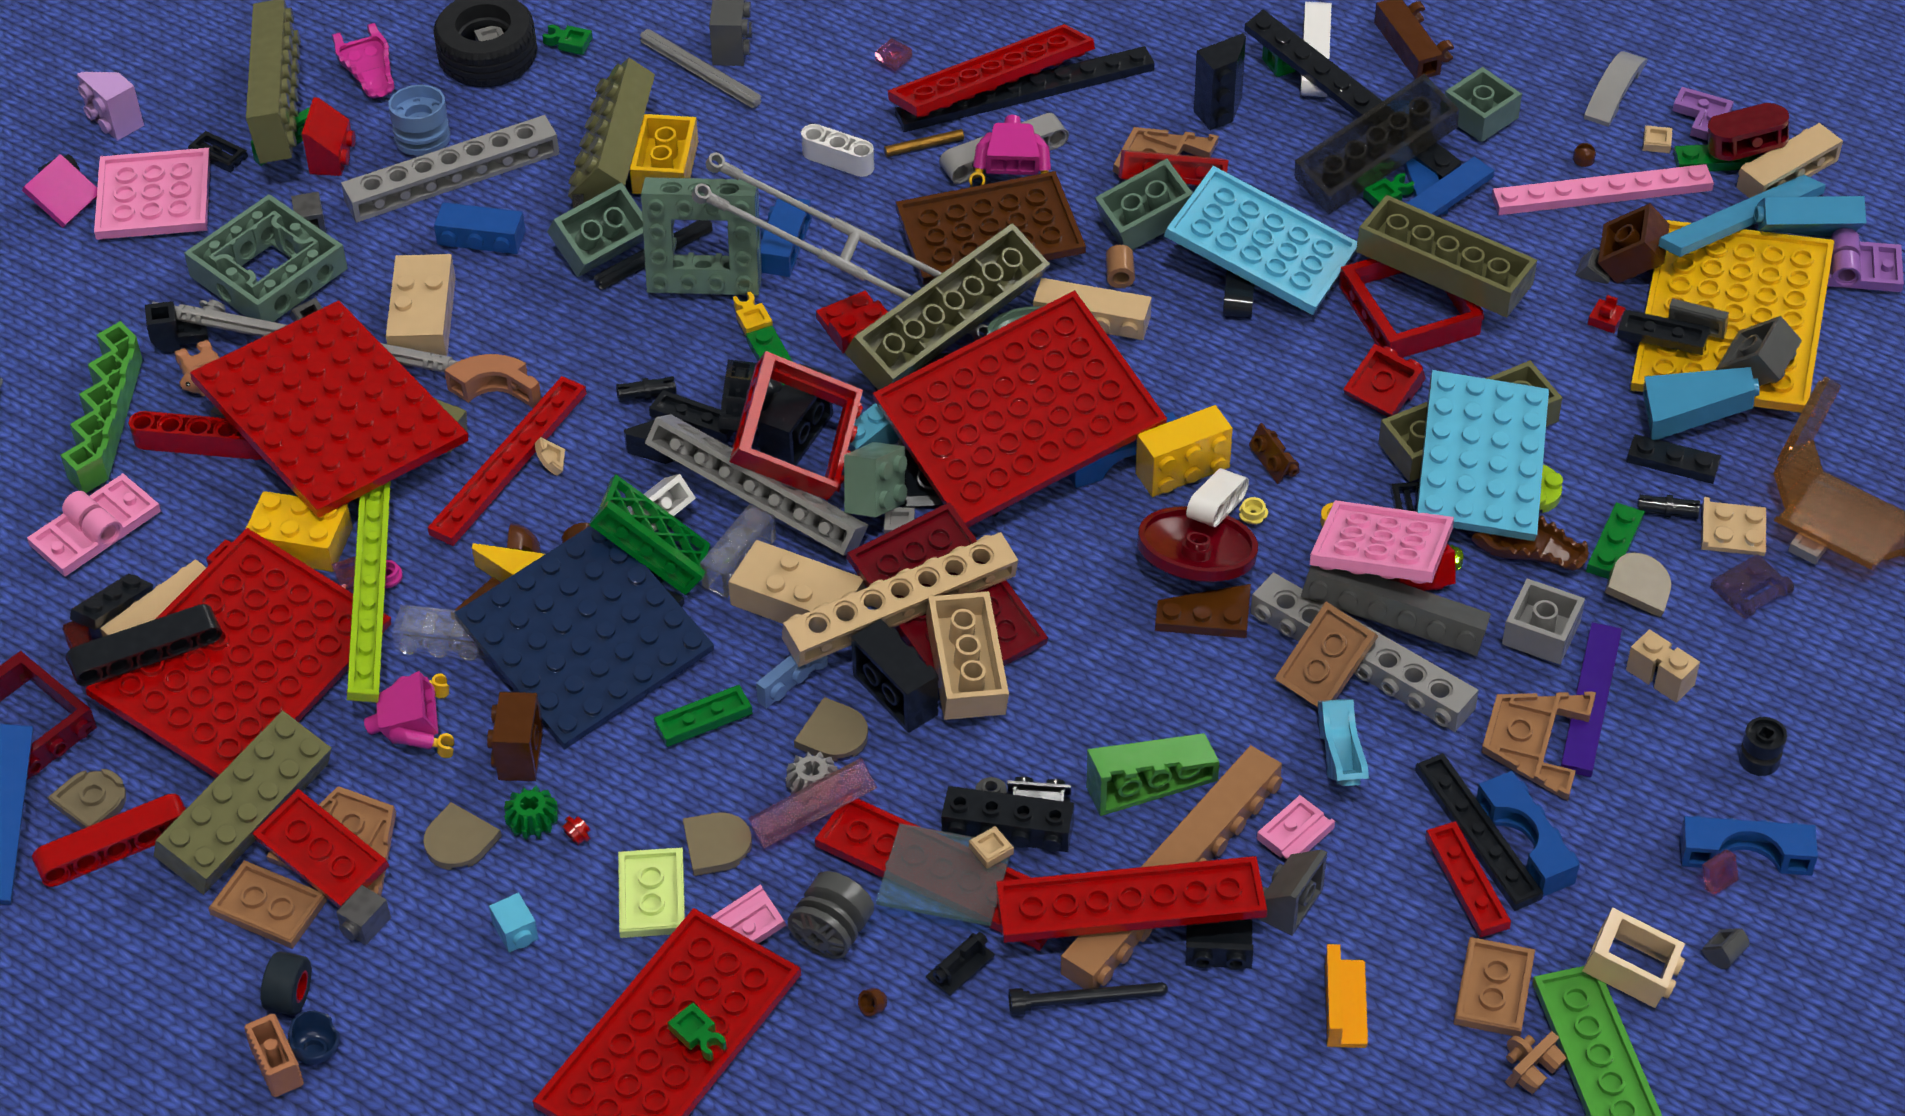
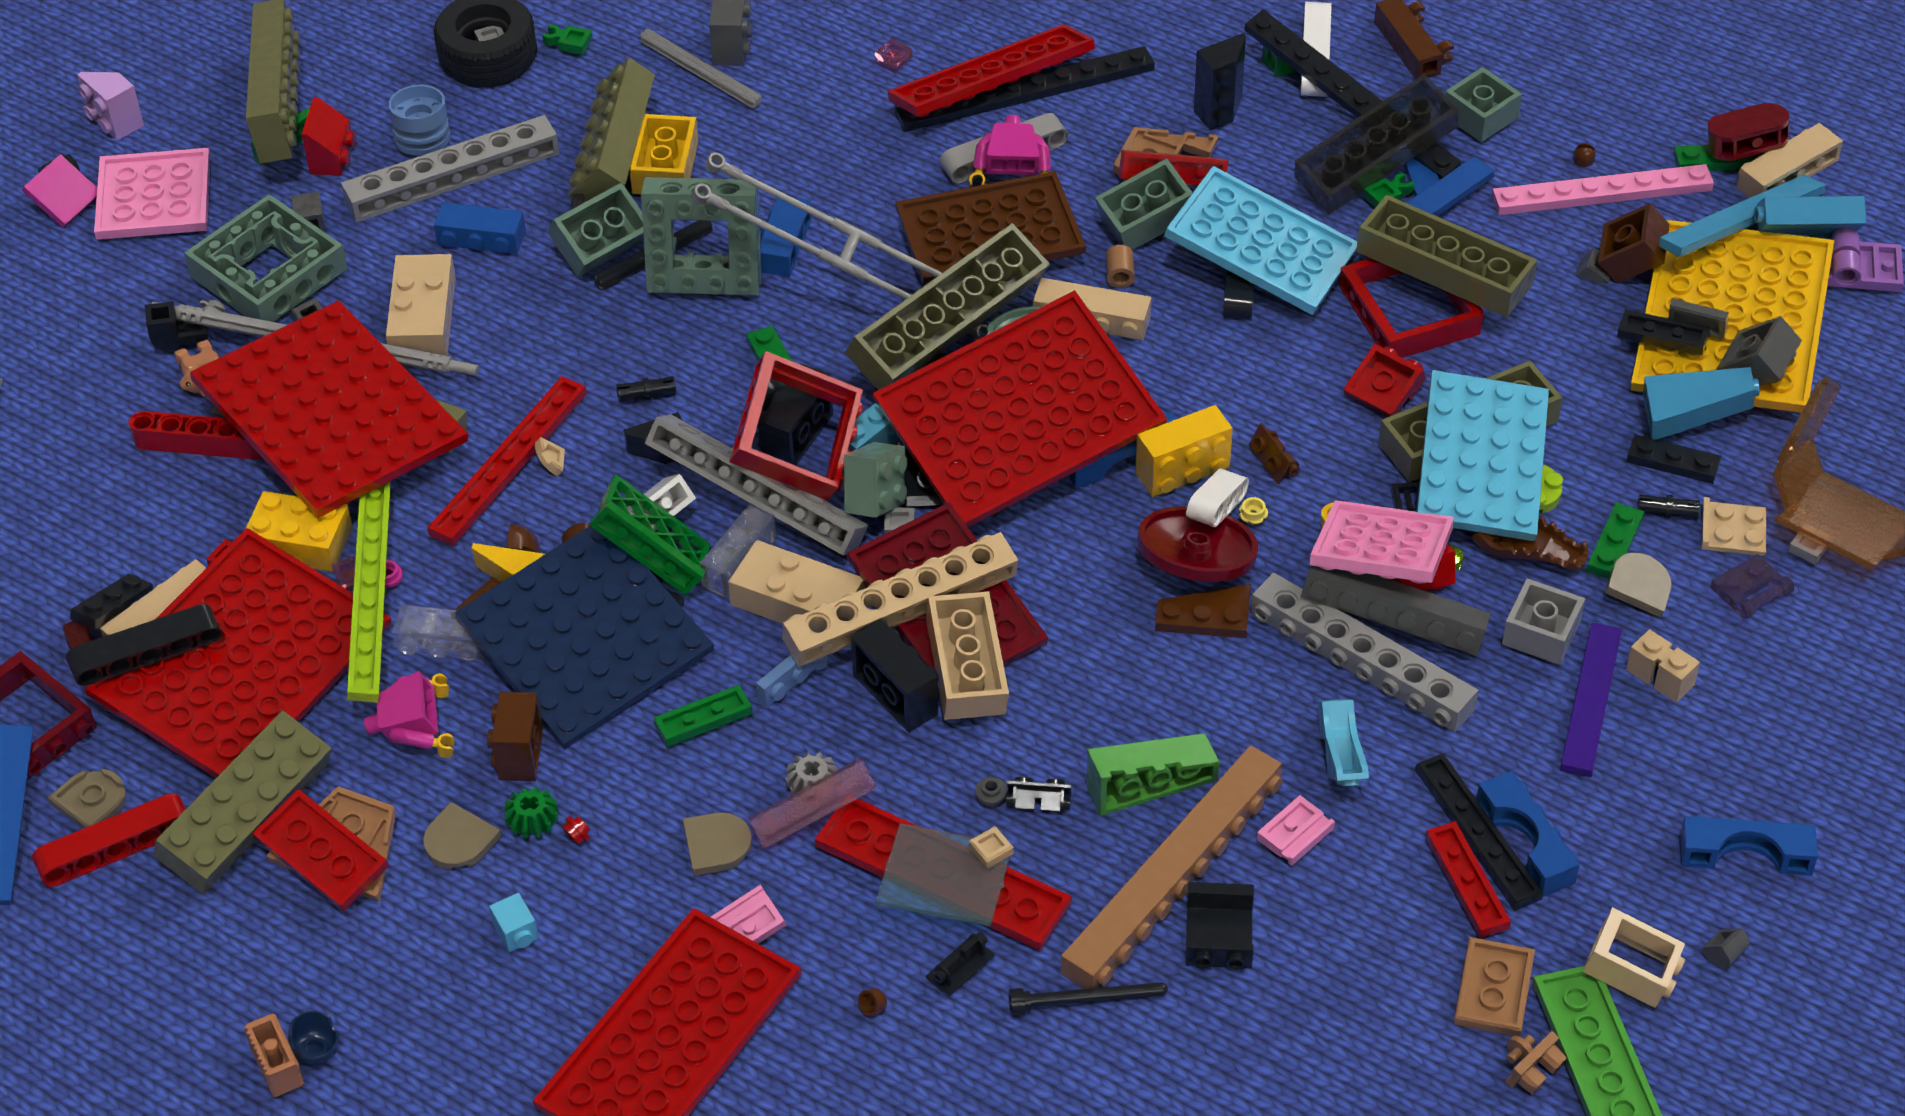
bright pink plate [27,474,161,577] -> none
bright green brick [60,321,143,493] -> none
black tile [188,131,248,173] -> none
medium nougat tile [208,860,328,949] -> none
black wheel [260,951,312,1016] -> none
dark pink animal [332,23,395,98] -> none
flat silver brick [336,885,391,945] -> none
nougat arch [444,354,541,408] -> none
yellowish green tile [618,847,685,938] -> none
black plate [649,390,735,443] -> none
green plate [667,1003,727,1061] -> none
black slope [718,359,756,431] -> none
yellow plate [733,292,773,335] -> none
dark grey wheel [787,871,874,959] -> none
dark tan tile [794,697,868,761] -> none
white beam [801,124,874,177] -> none
red plate [816,290,888,353] -> none
pearl gold bar [884,129,964,157] -> none
black brick [941,786,1074,852] -> none
red plate [996,856,1267,943] -> none
dark grey slope [1258,849,1327,936] -> none
medium nougat plate [1274,602,1378,707] -> none
light orange panel [1325,944,1368,1048] -> none
medium nougat wing [1482,691,1596,800] -> none
light grey slope [1584,51,1648,127] -> none
red tile [1587,295,1626,334] -> none
tan tile [1643,125,1672,154] -> none
medium lavender plate [1672,87,1734,140] -> none
clear pink plate [1702,849,1739,895] -> none
black wheel [1739,717,1787,776] -> none

